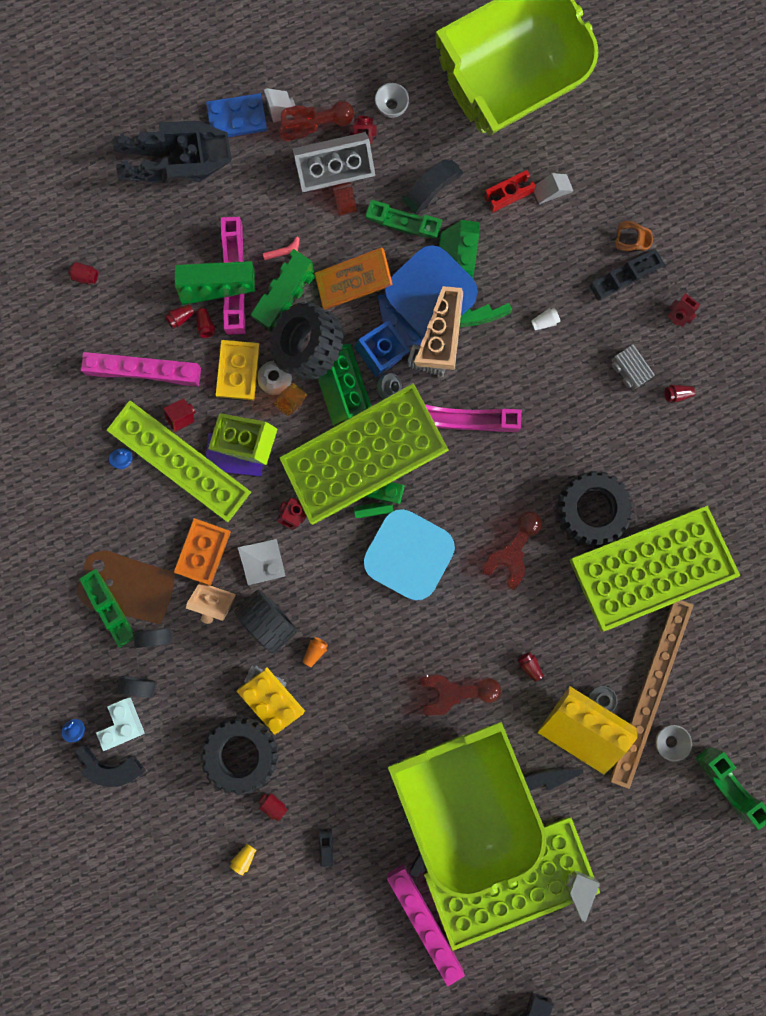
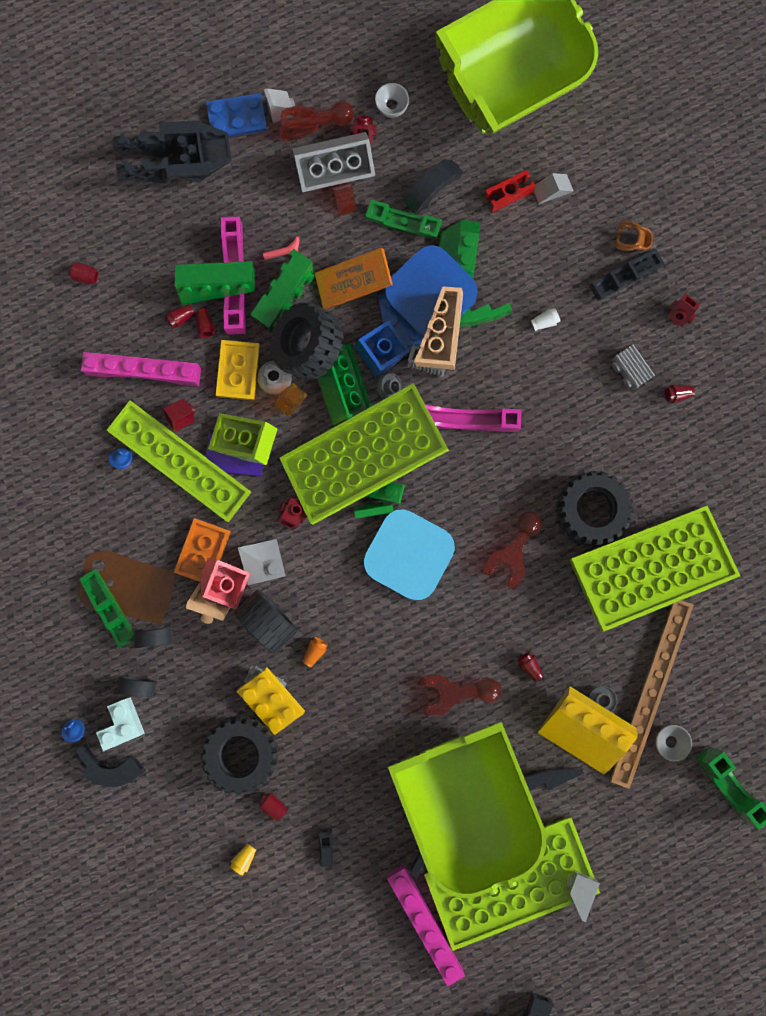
none -> coral slope [201,558,250,610]

